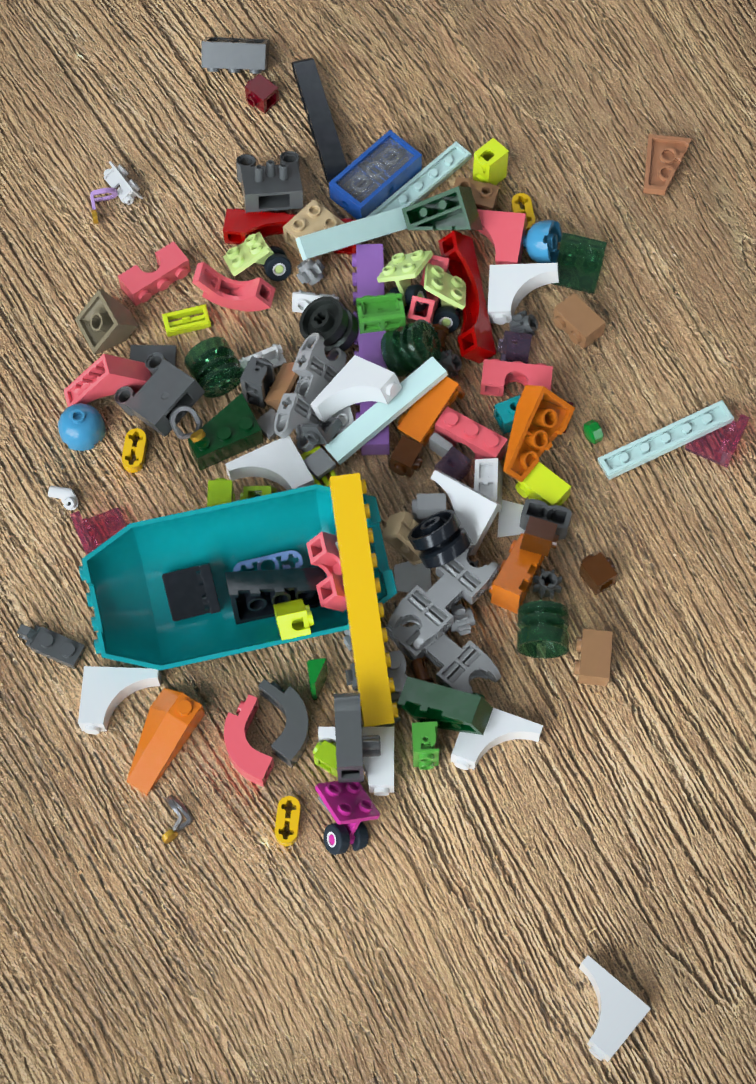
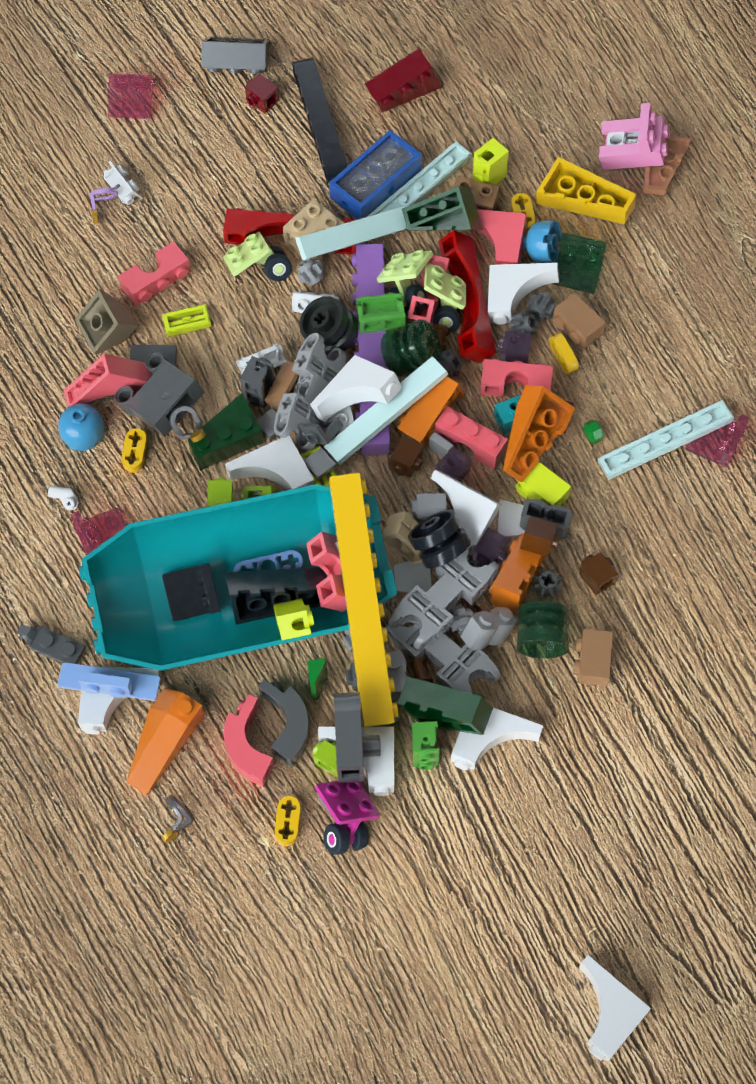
clear green wheel [184,336,244,398] -> none
coral arch [192,262,276,312] -> none
dark grey piece [236,151,303,213] -> none
white hinge [474,458,503,512] -> none
none -> light blue bracket [58,663,161,701]
none -> clear pink bracket [108,73,156,119]
none -> dark red wedge [365,48,442,112]
none -> light grey brick [460,607,518,650]
none -> clear purple brick [472,527,509,567]
none -> dark grey gear [527,293,556,321]
none -> yellow wedge [536,157,636,224]
none -> yellow beam [549,333,579,374]
none -> bright pink brick [599,103,670,170]

